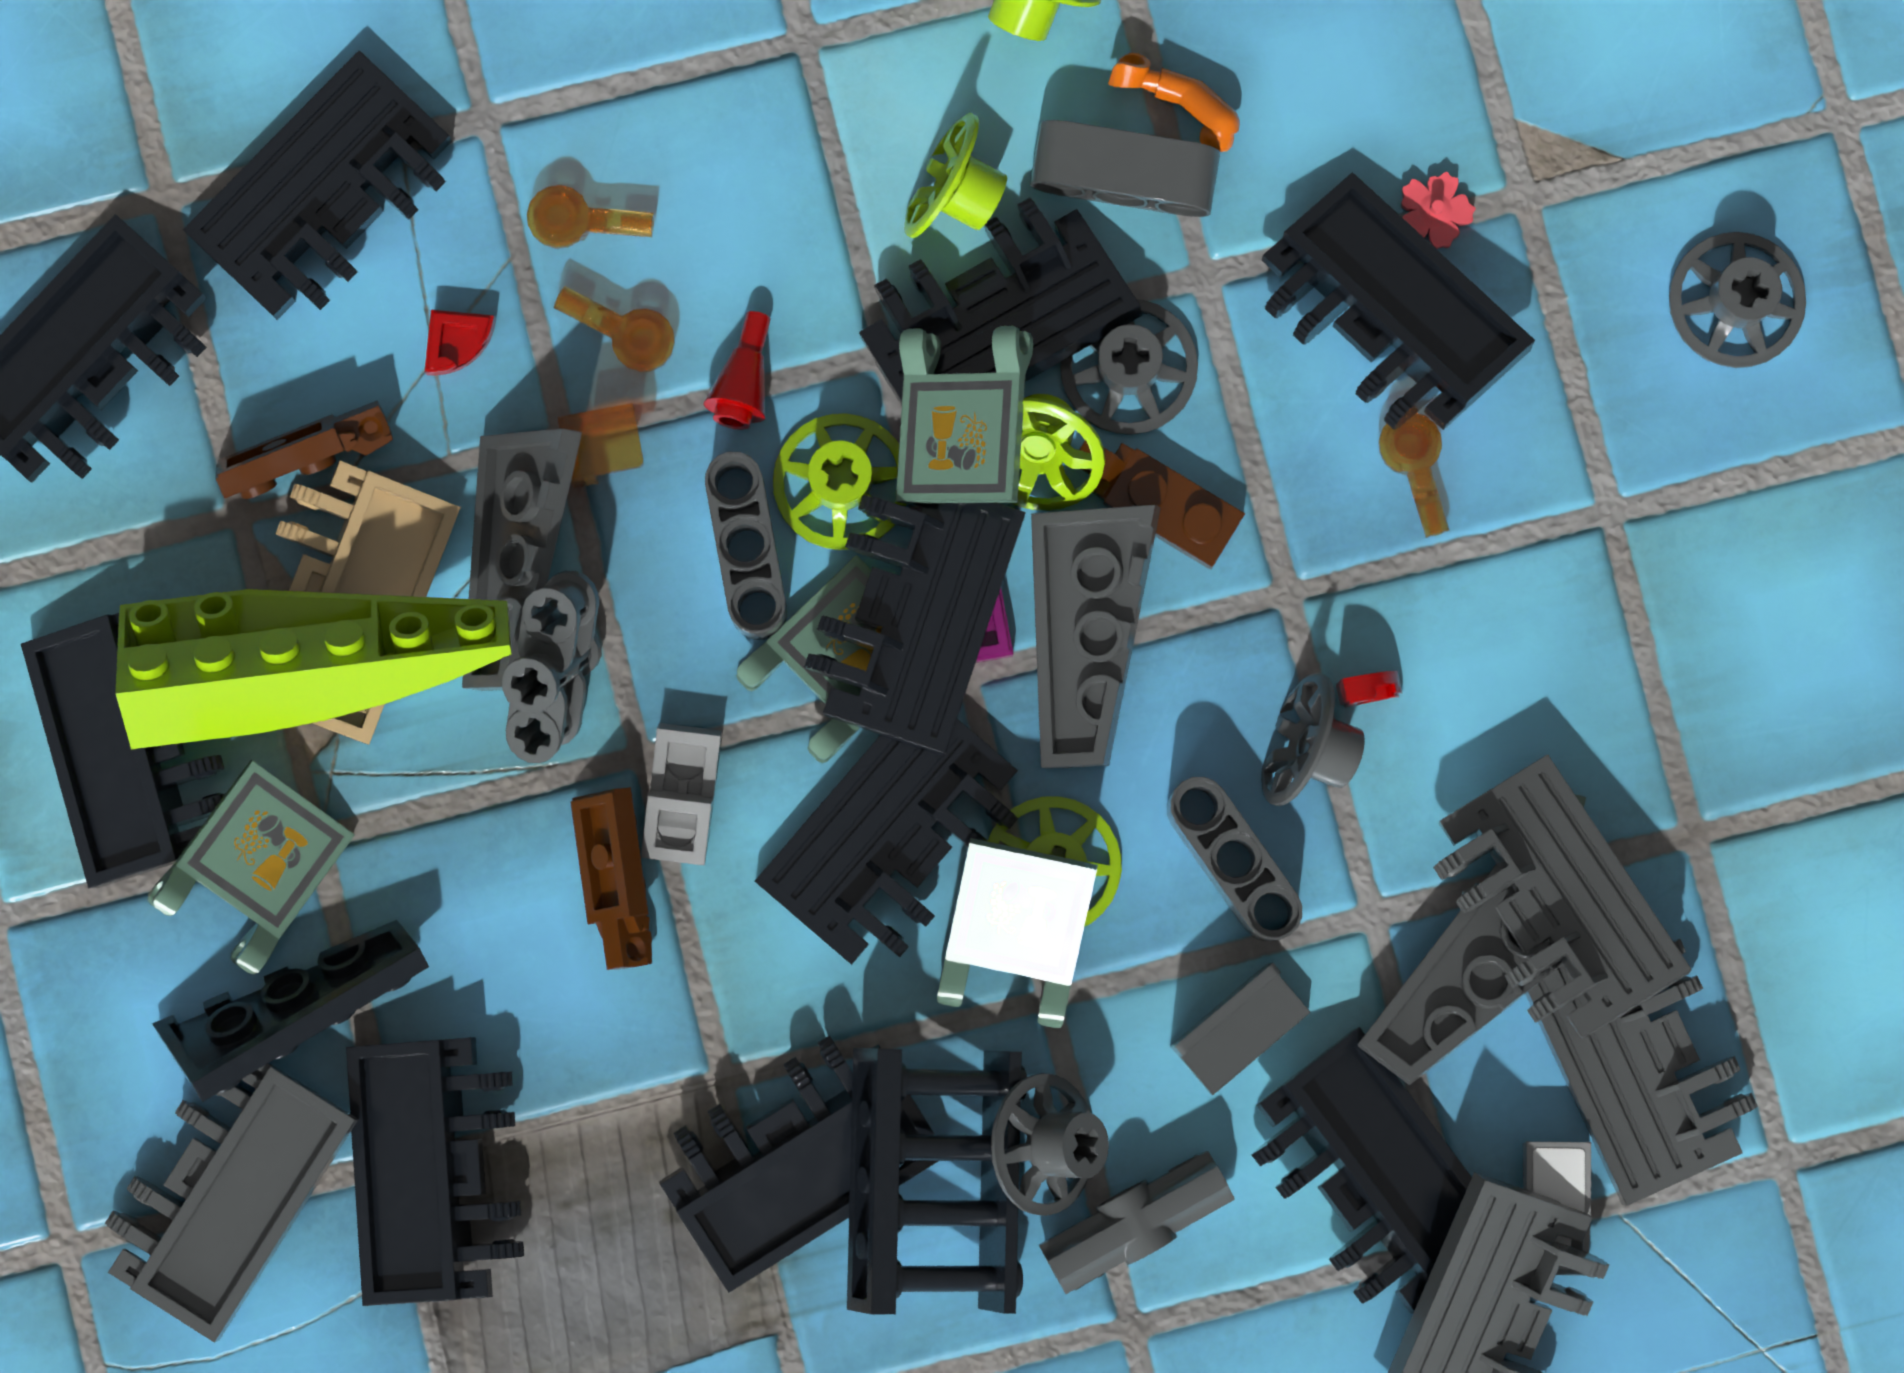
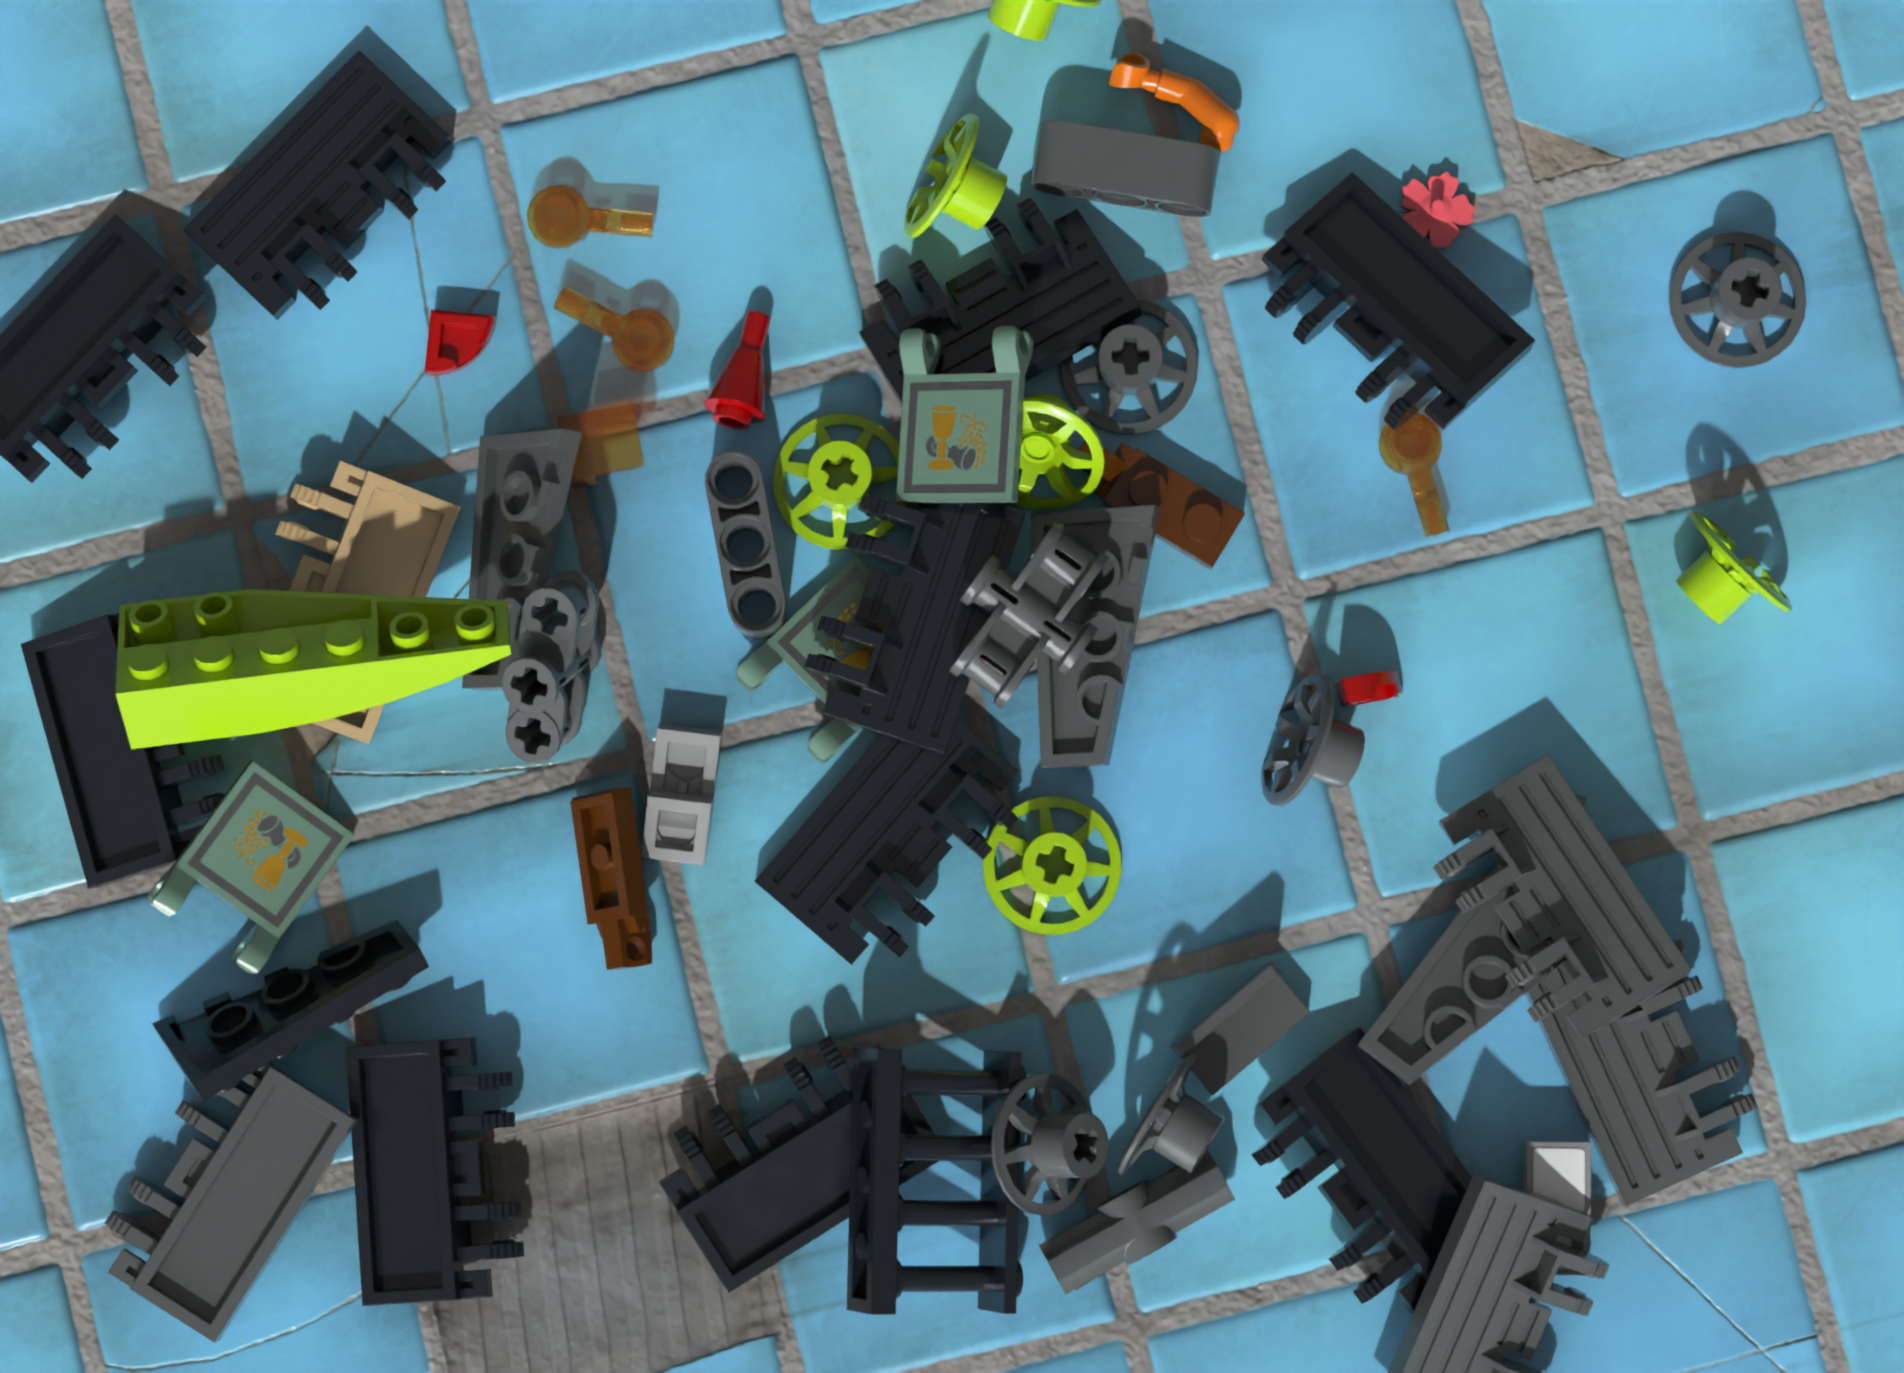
reddish brown hinge [216,400,393,499] -> none
flag [937,838,1098,1028] -> none
dark grey beam [1167,777,1302,941] -> none
none -> dark grey axle [949,520,1109,709]
none -> dark grey wheel [1118,1052,1225,1176]
none -> lime wheel [1676,510,1792,625]

